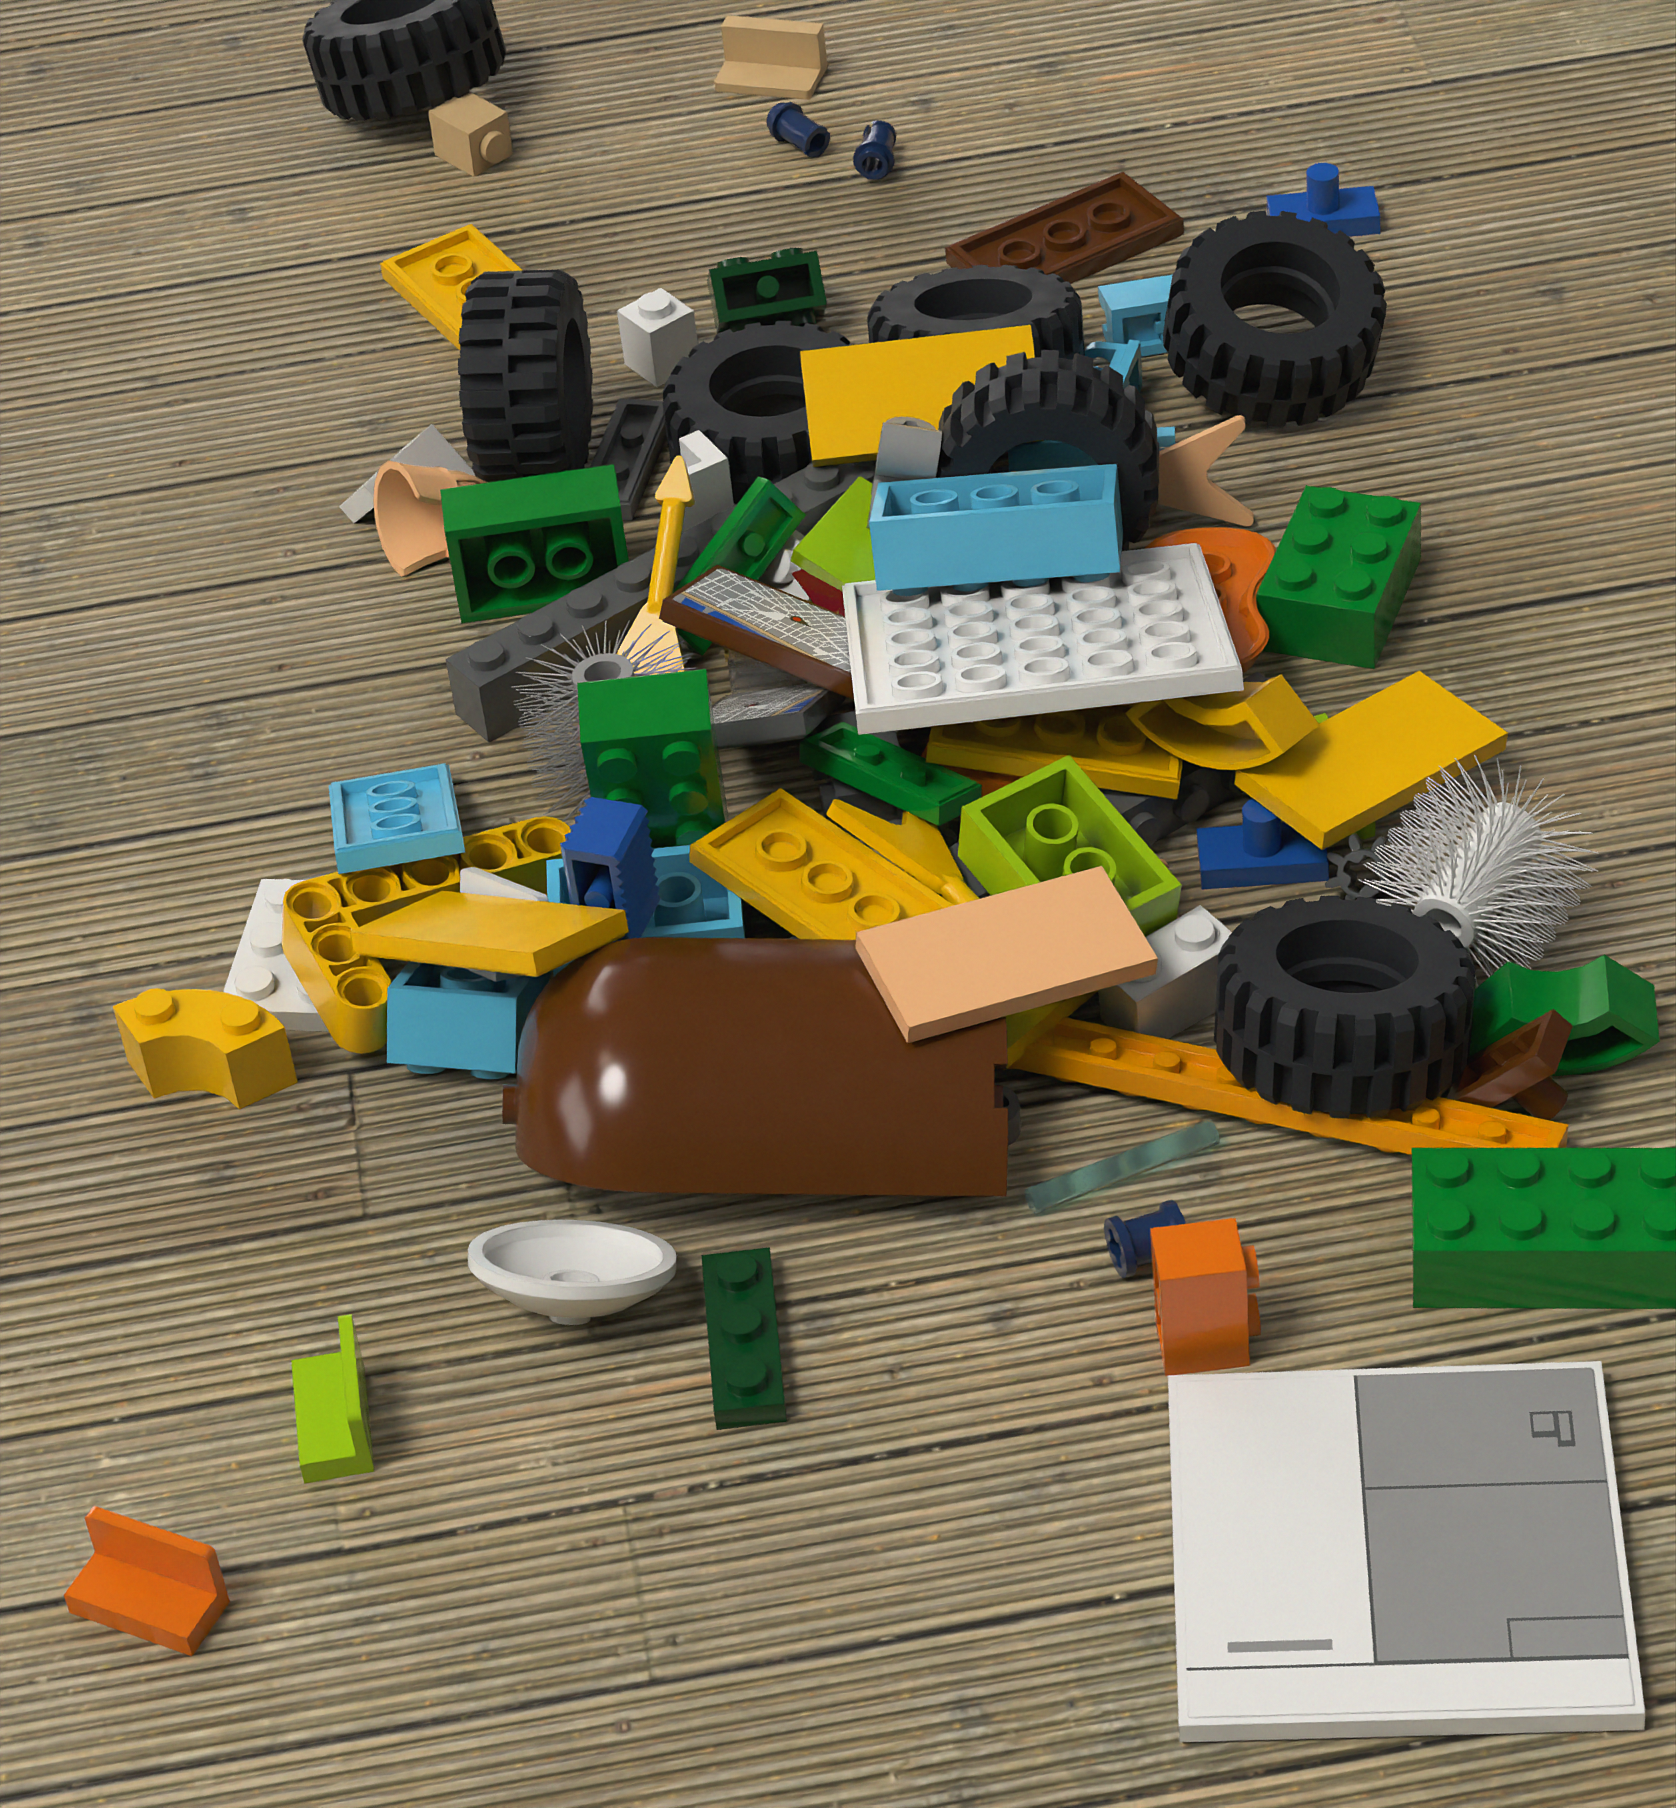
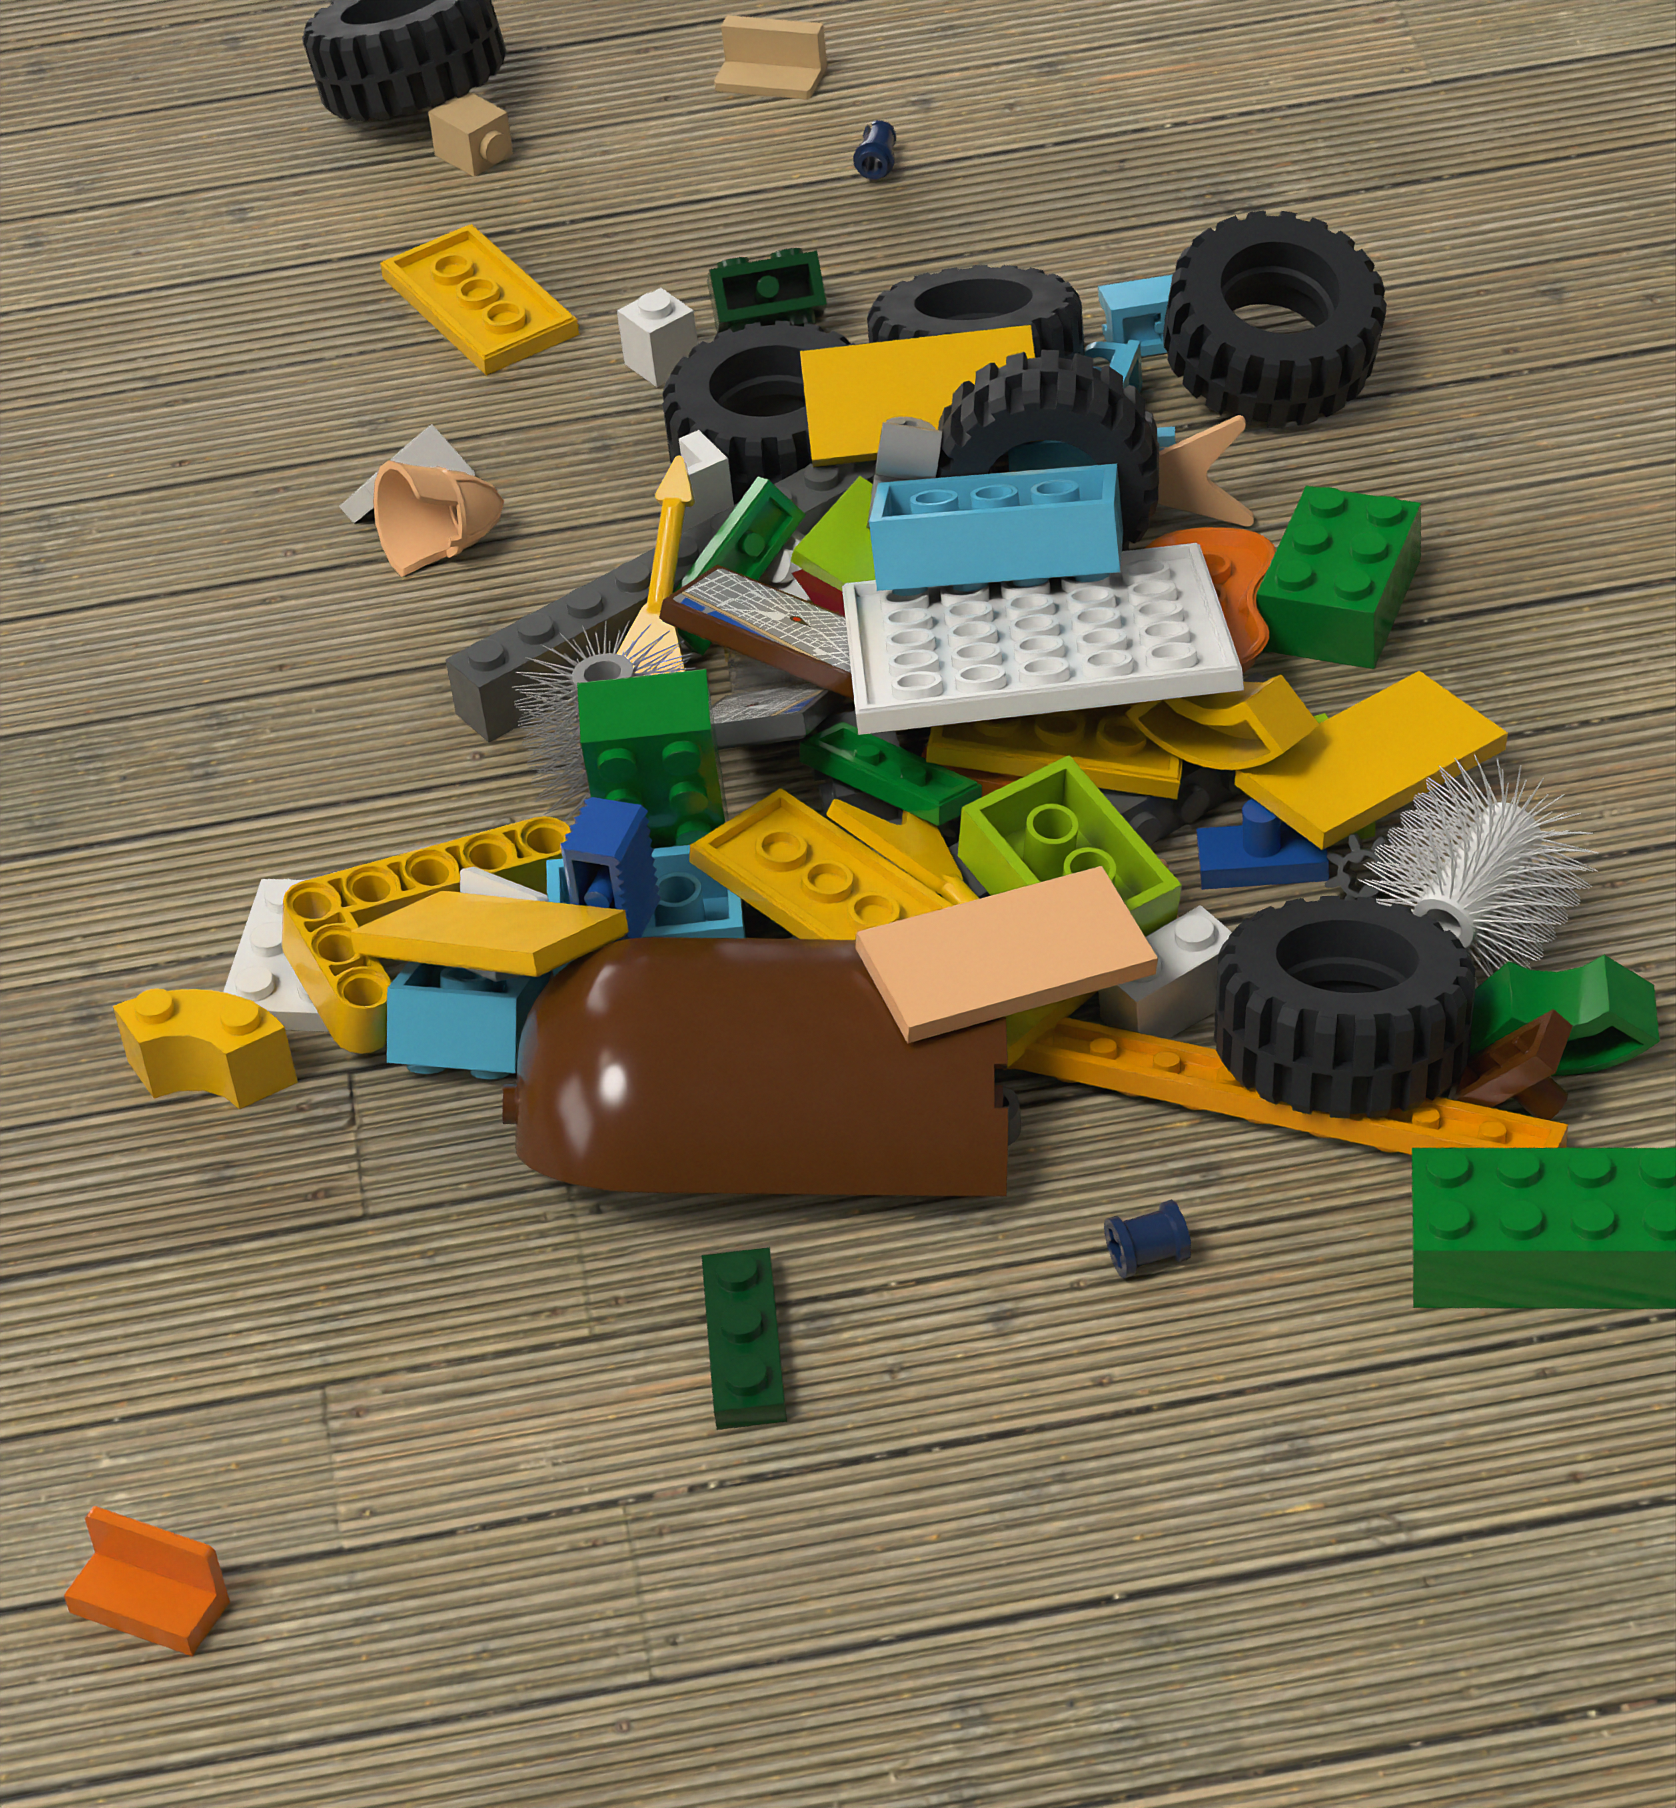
lime panel [291,1314,375,1484] -> none
medium azure tile [329,763,465,874] -> none
green brick [440,464,629,624] -> none
black tyre [458,269,593,482] -> none
white dish [468,1220,677,1325] -> none
dark grey tile [590,398,667,521] -> none
dark blue pin [766,102,831,158] -> none
reddish brown tile [945,172,1184,284] -> none
clear light blue bar [1024,1119,1220,1214] -> none
orange brick [1150,1218,1261,1376] -> none
tile [1168,1361,1645,1742] -> none
blue tile [1266,163,1380,237] -> none

